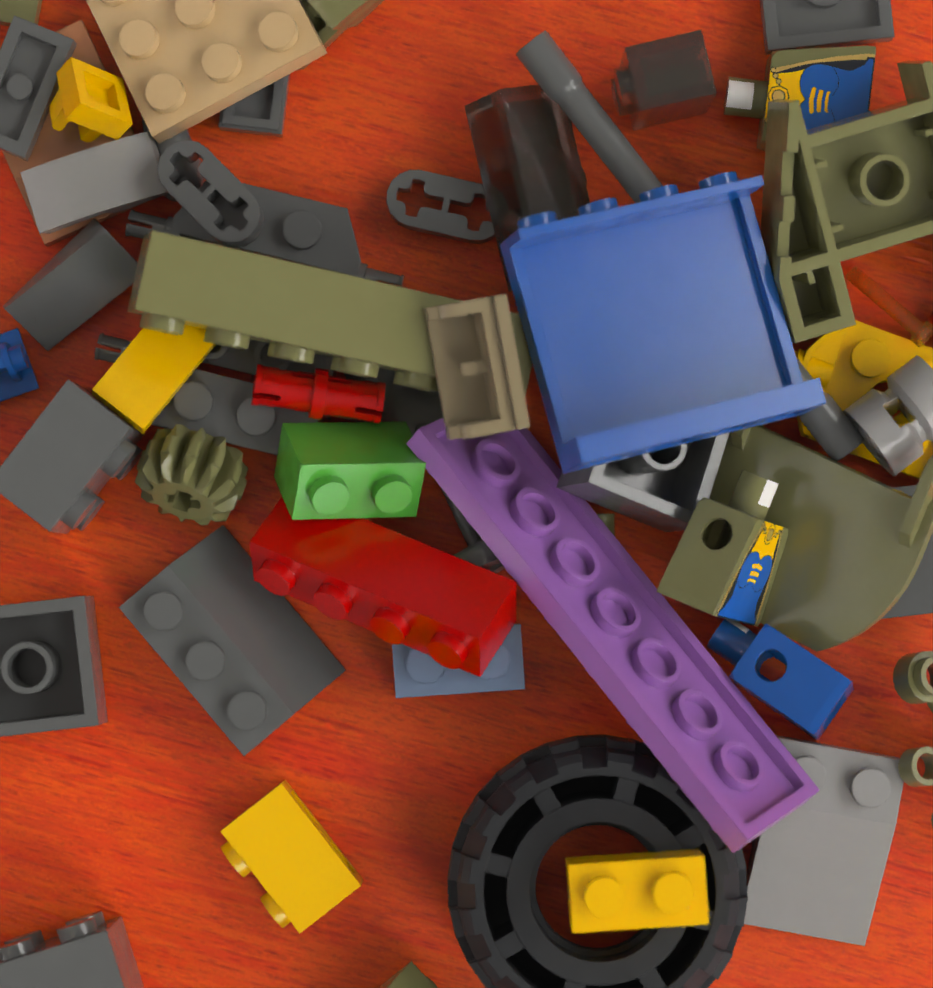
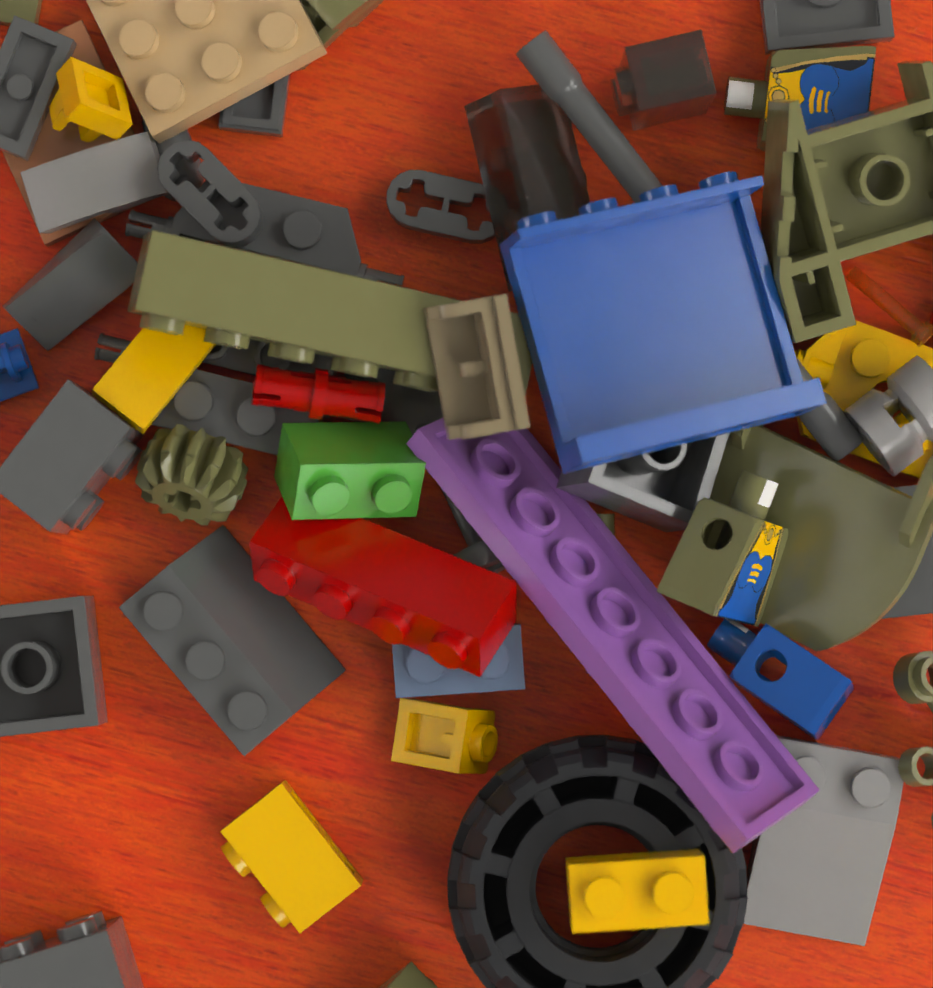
none -> yellow bracket [391,698,498,774]

